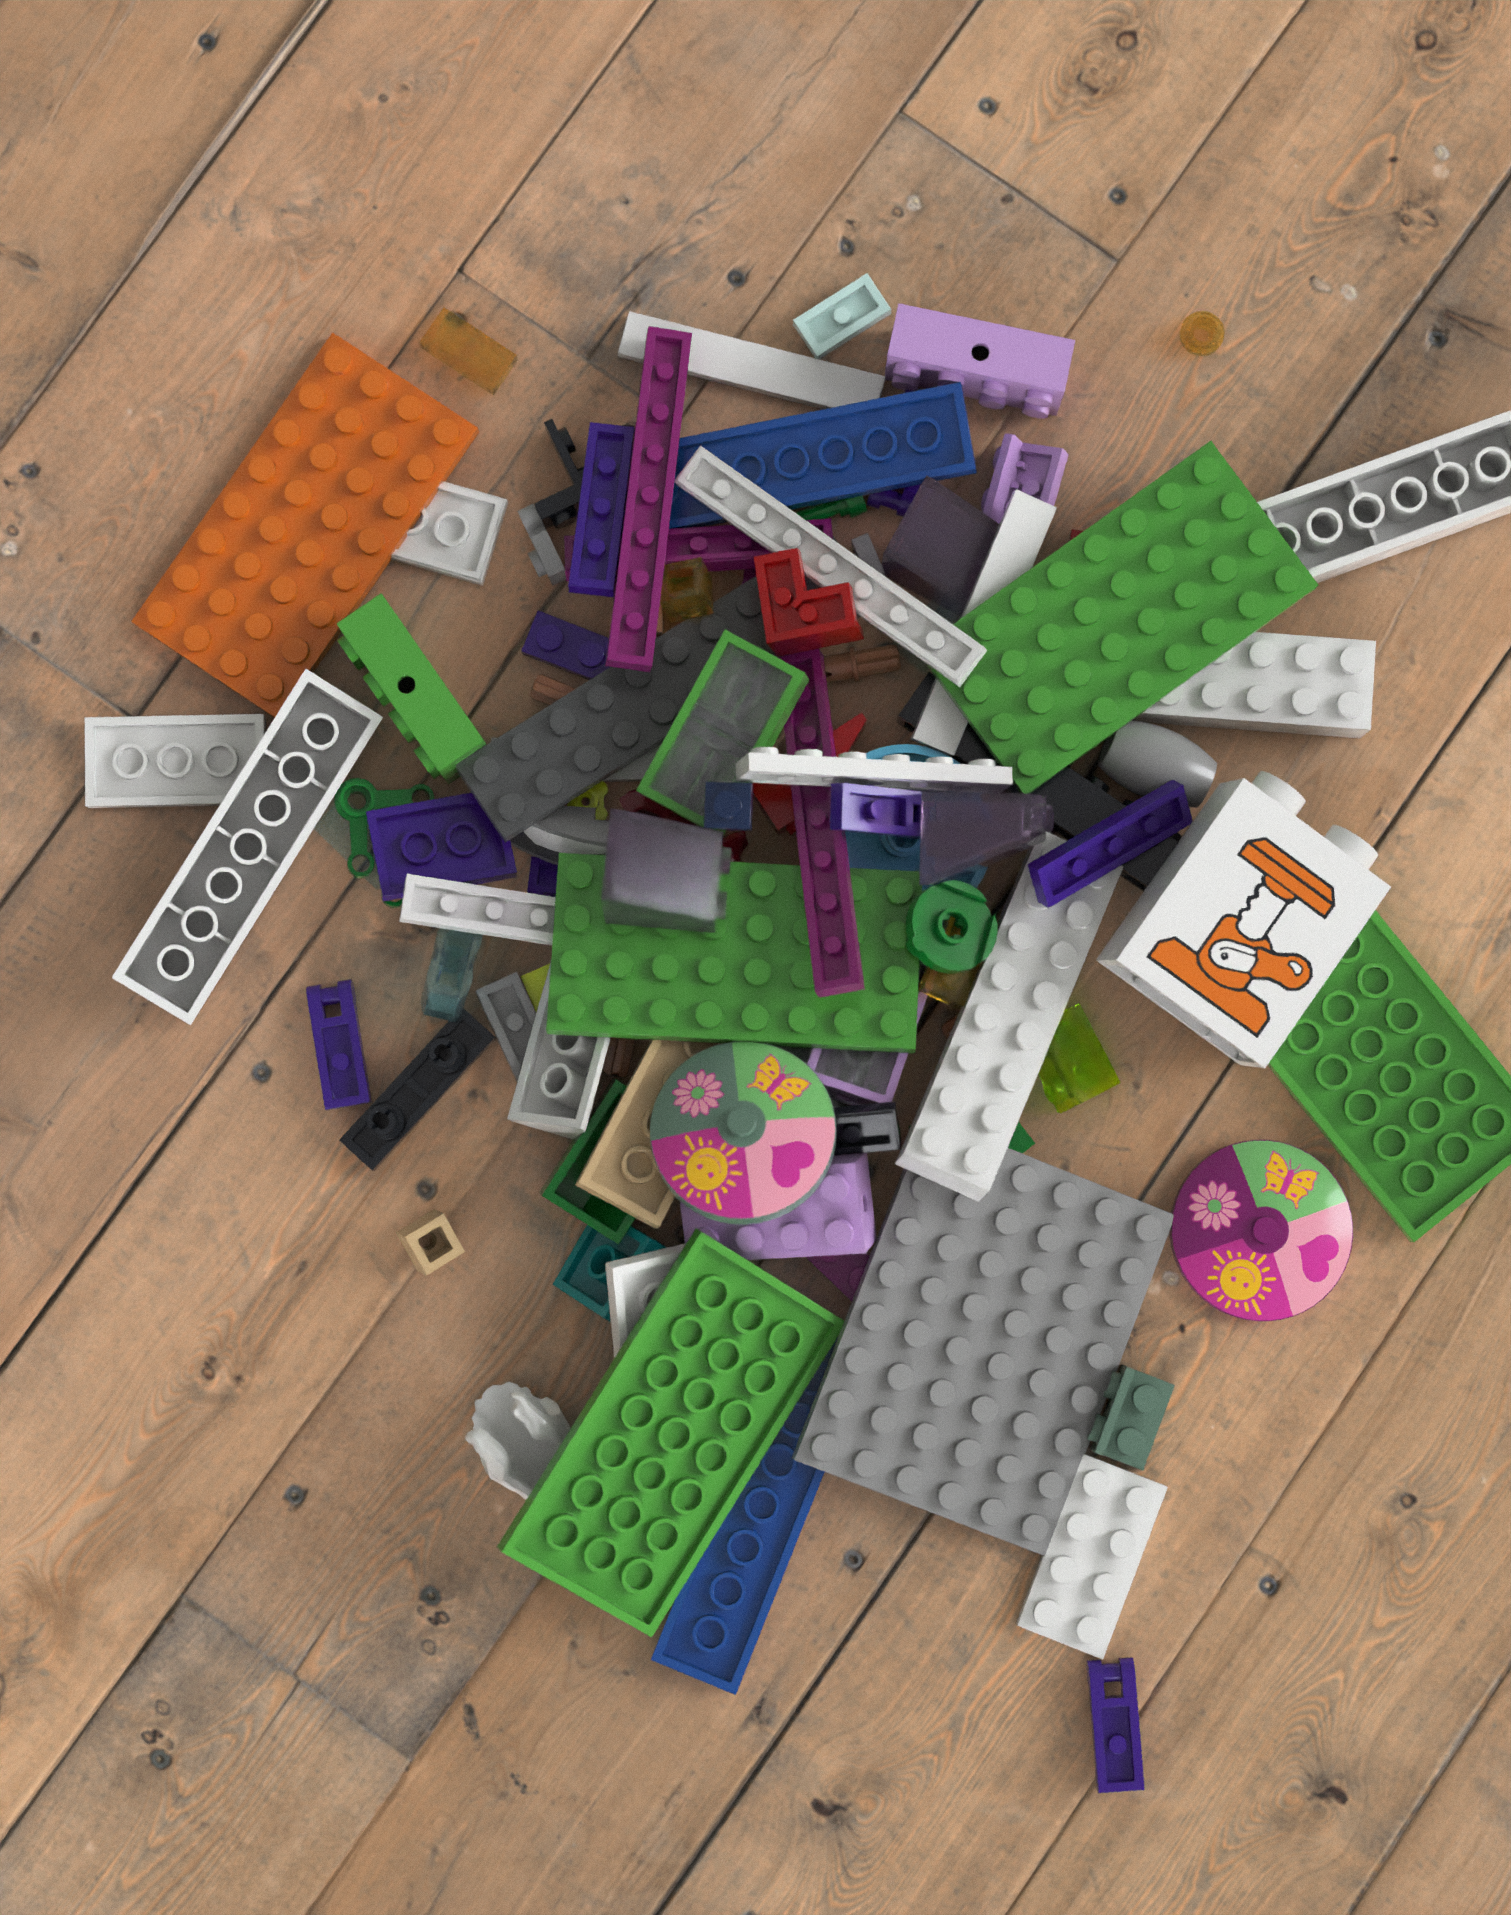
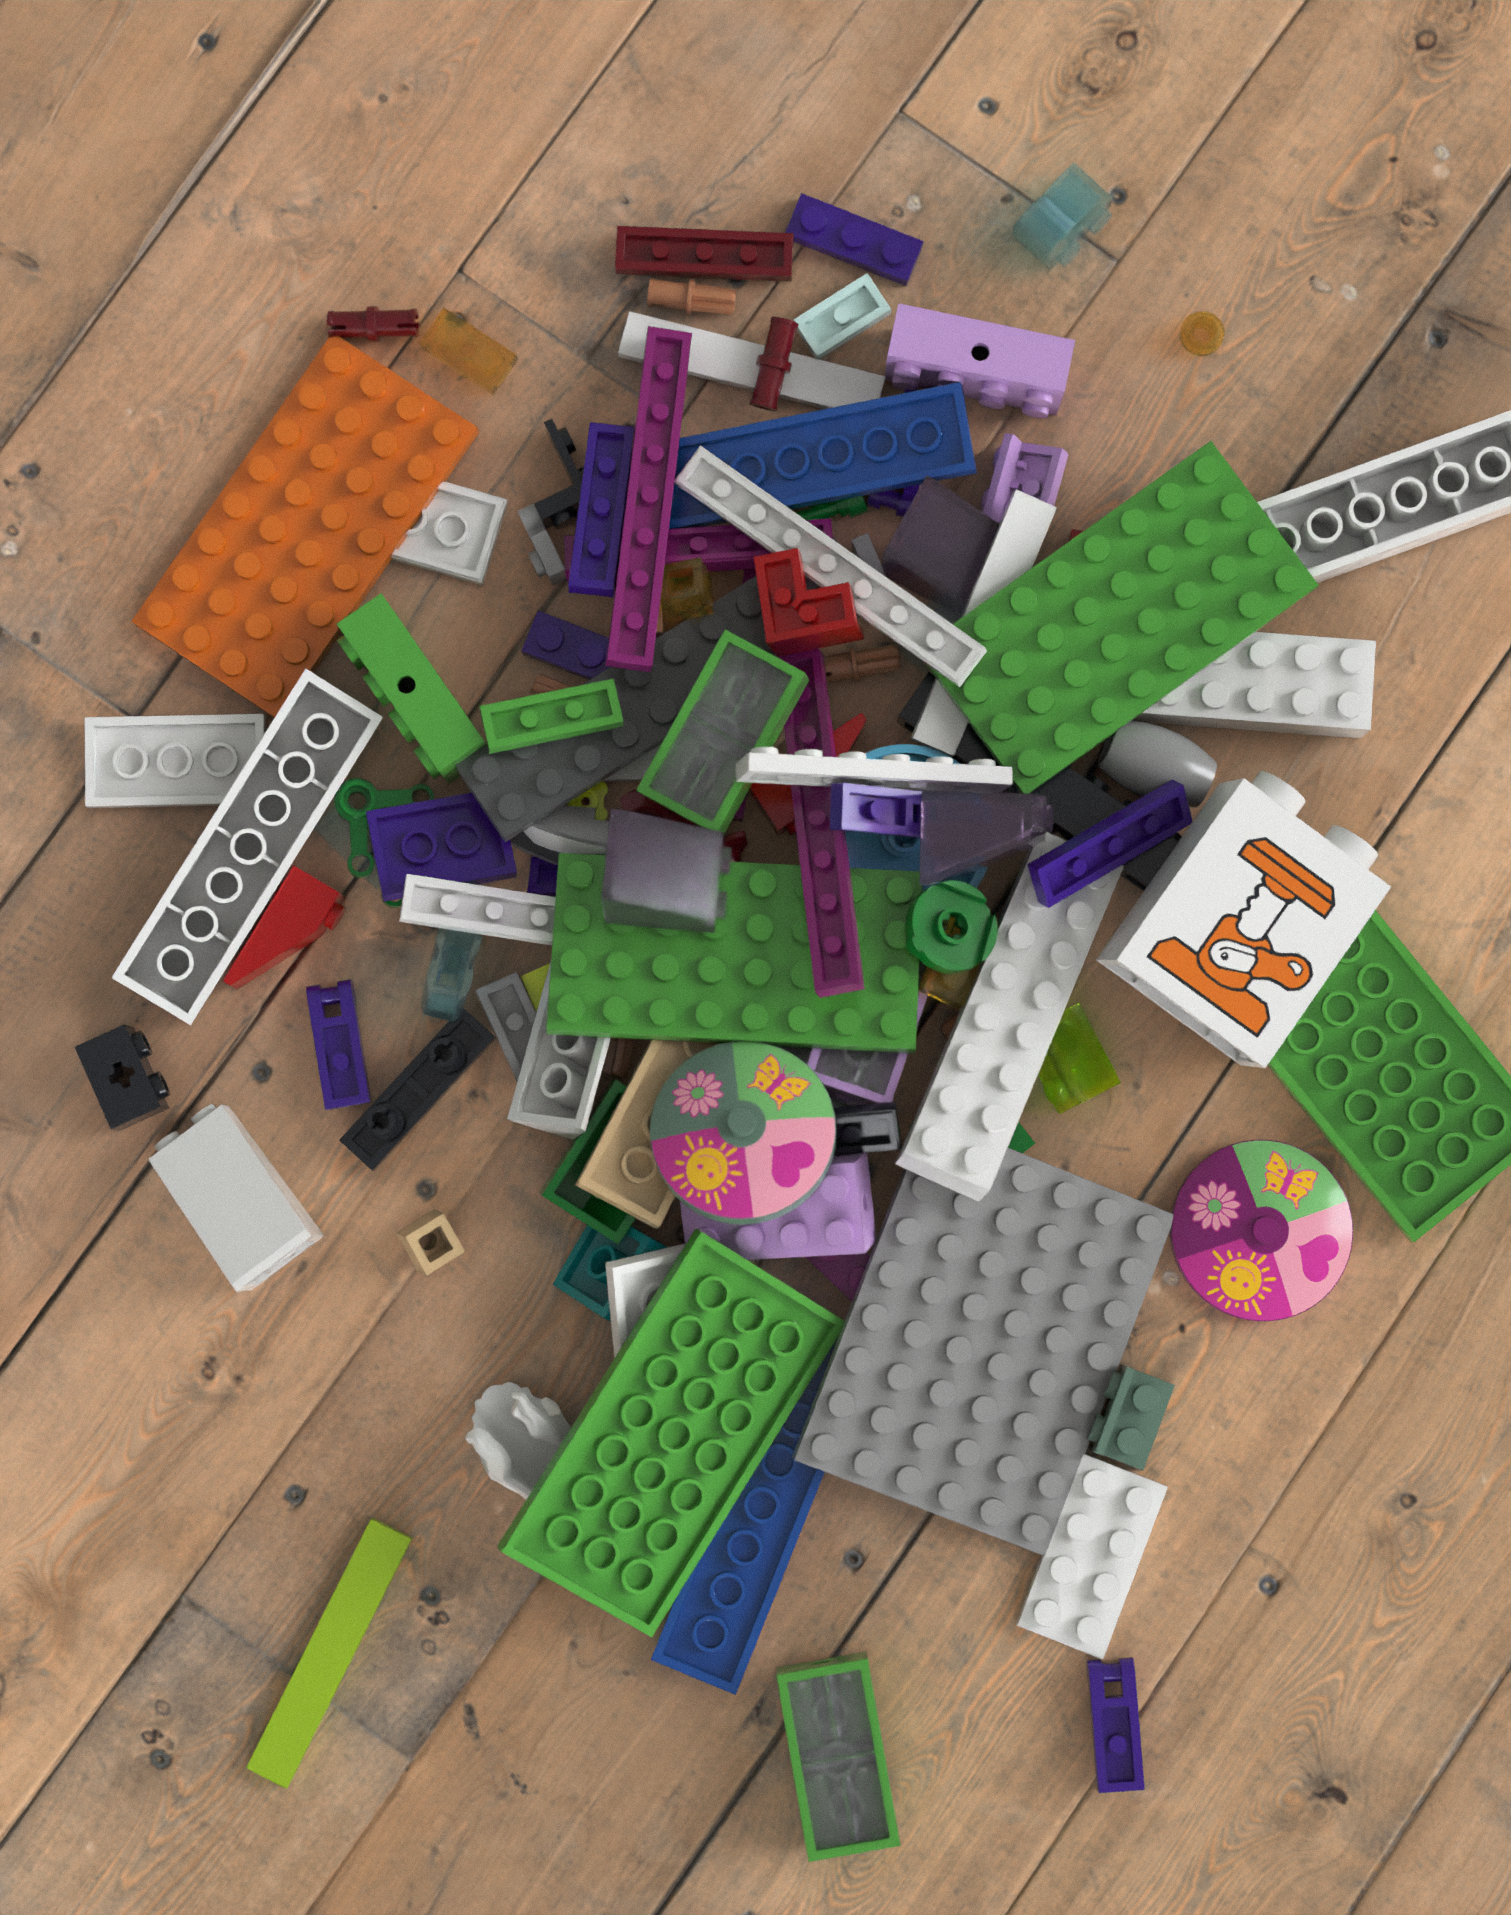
dark blue plate [704,782,753,831] -> none
none -> black brick [75,1024,170,1131]
none -> white slope [148,1104,324,1292]
none -> red slope [223,865,346,989]
none -> lime tile [246,1517,413,1789]
none -> dark red pin [327,306,420,342]
none -> bright green plate [480,679,624,754]
none -> dark red plate [615,226,793,282]
none -> nougat axle [647,278,736,315]
none -> dark red pin [749,317,799,412]
none -> clear brick [776,1651,901,1862]
none -> dark purple plate [785,193,924,286]
none -> clear light blue brick [1012,163,1113,270]

